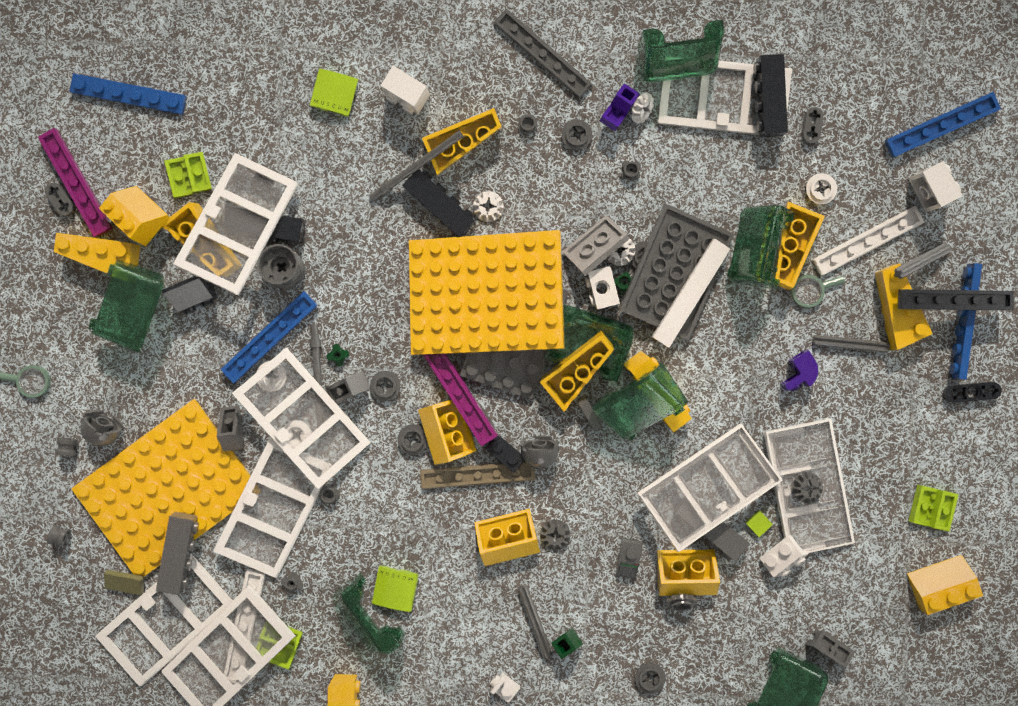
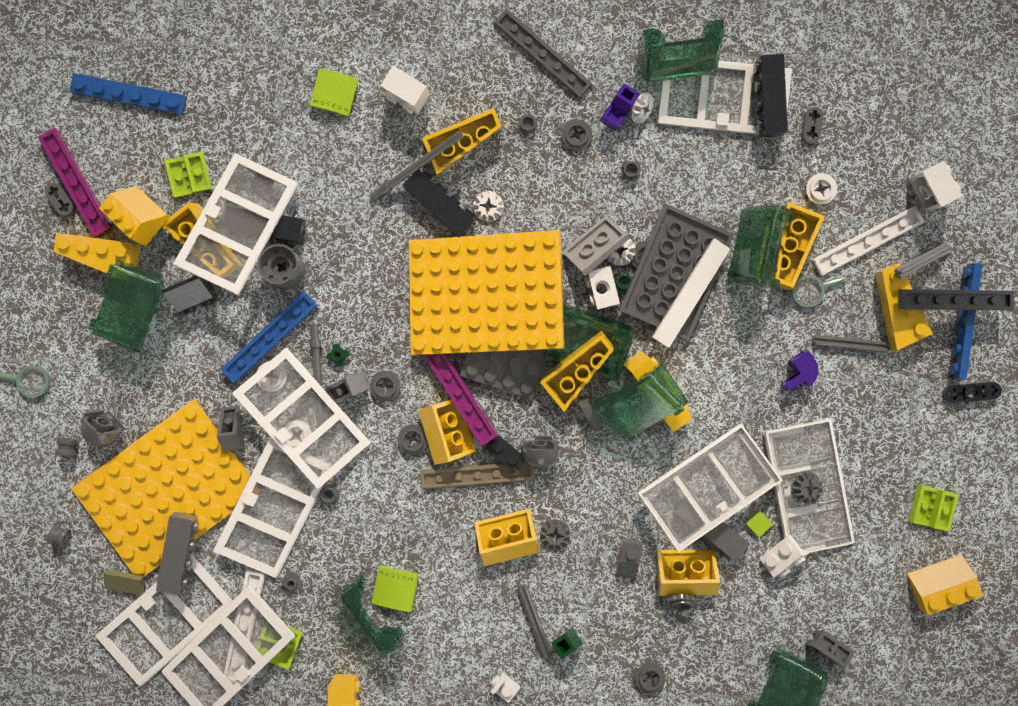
blue plate [885,91,1001,158] -> none

